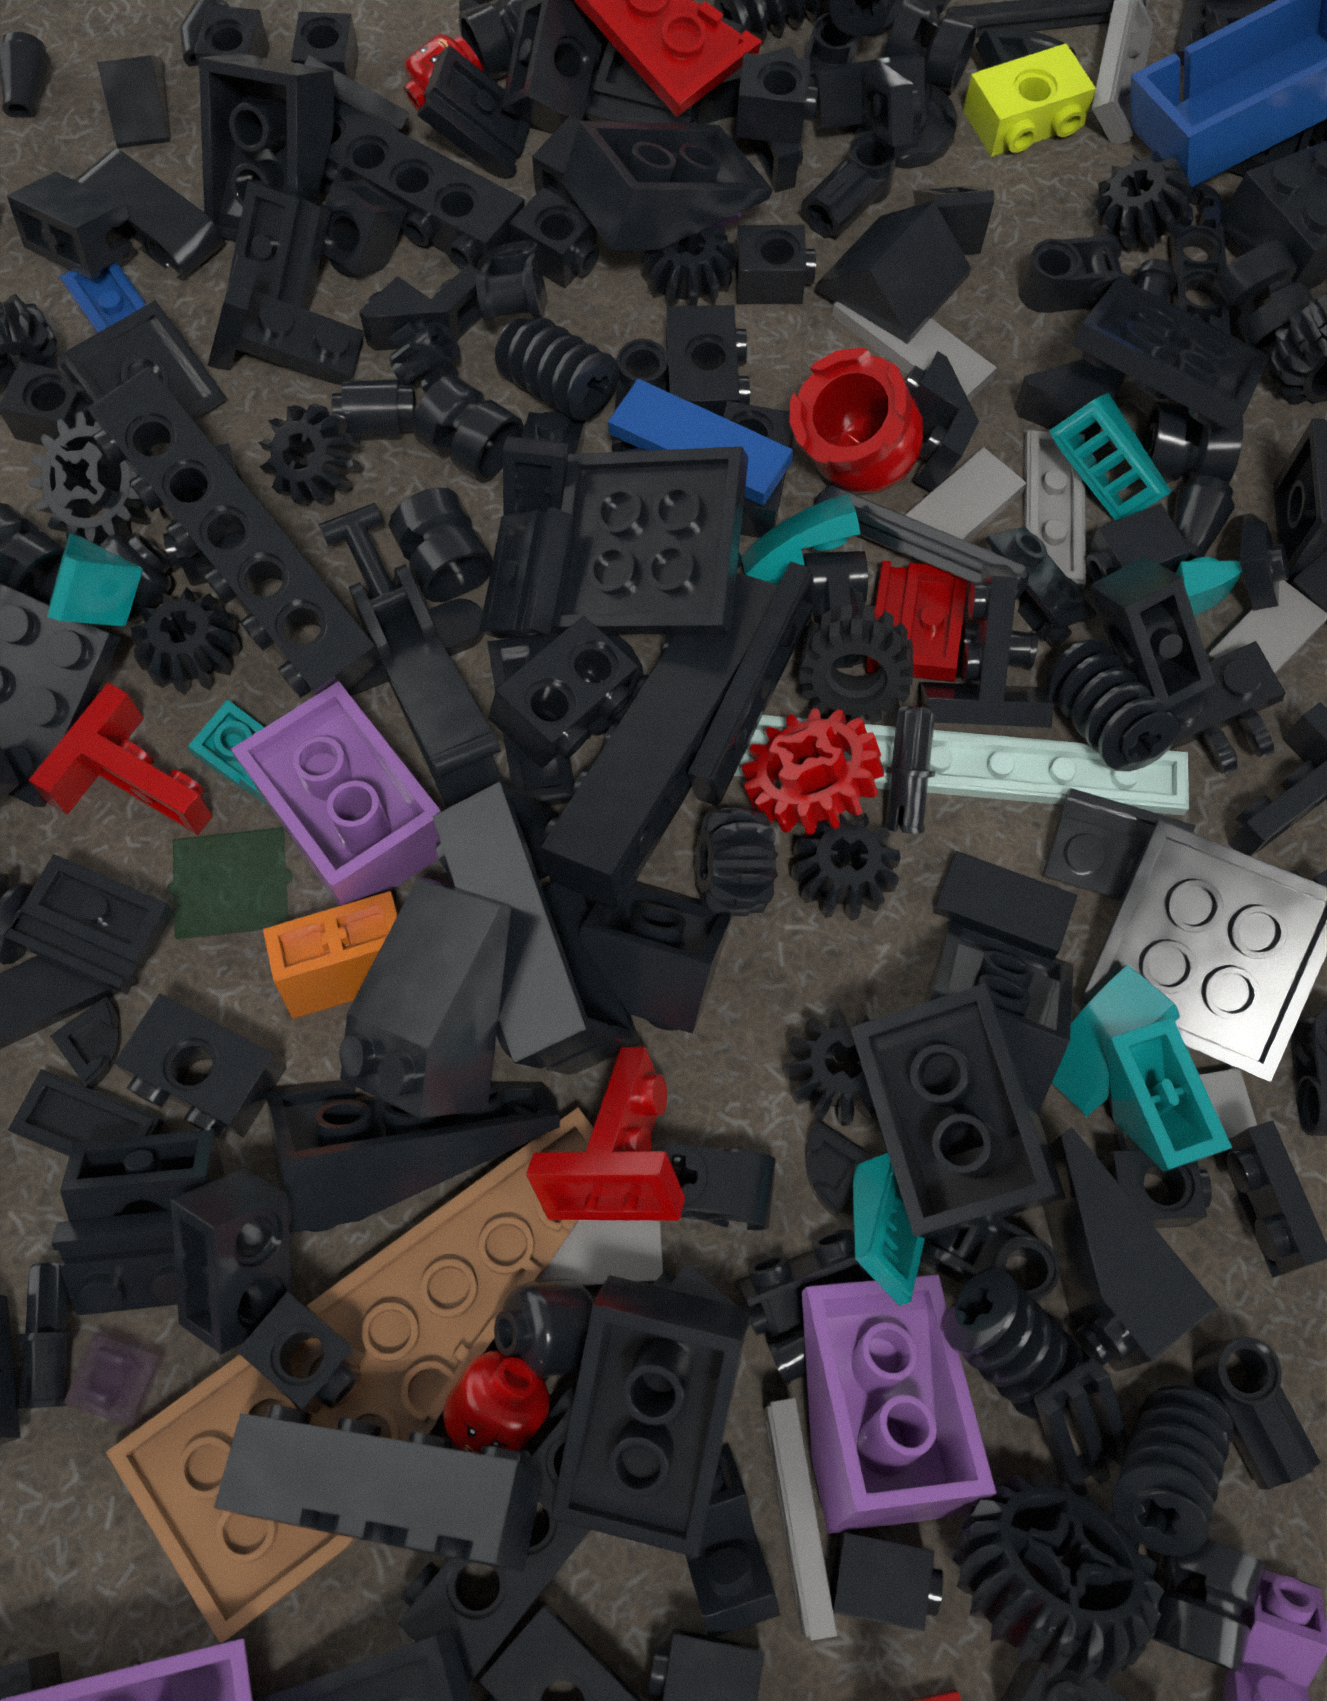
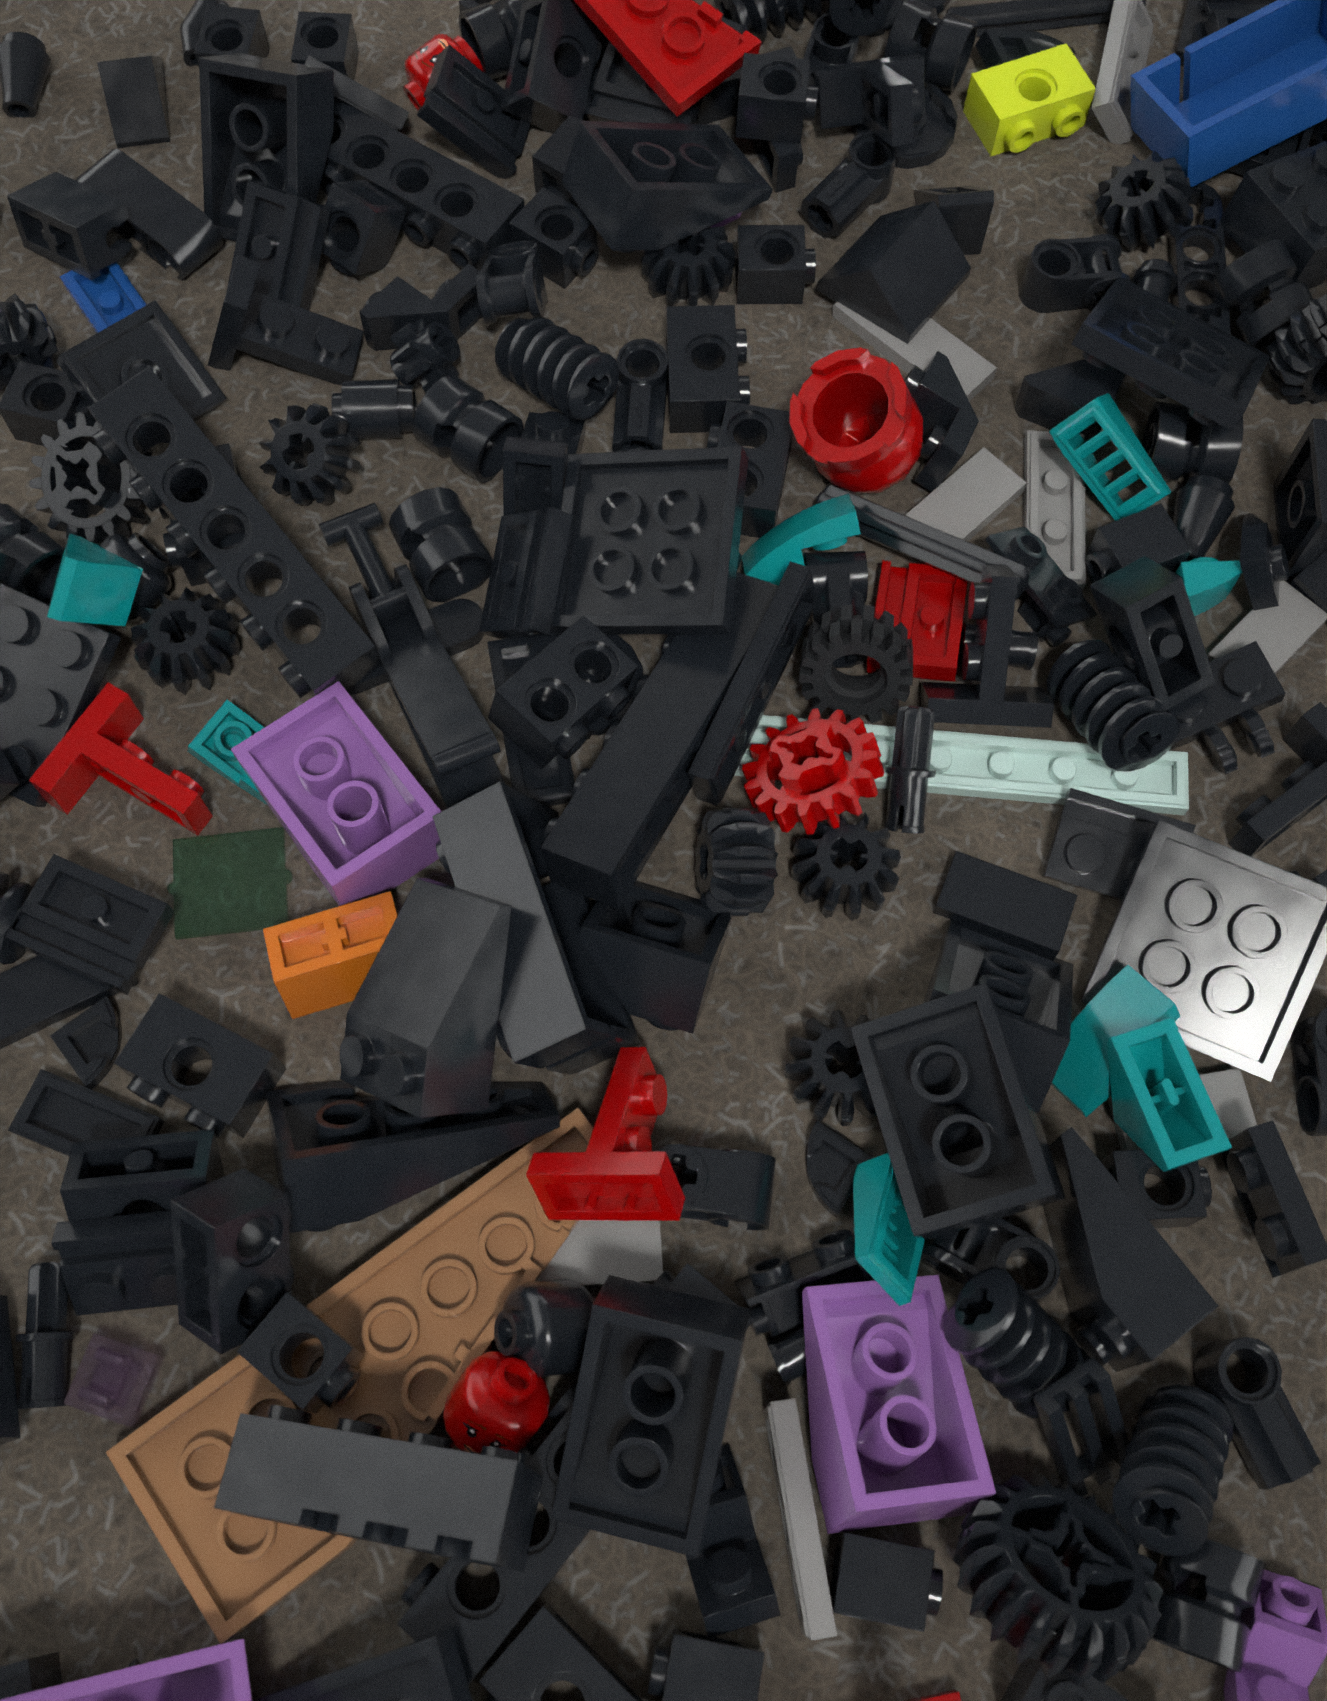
blue tile [608,379,793,506] -> none

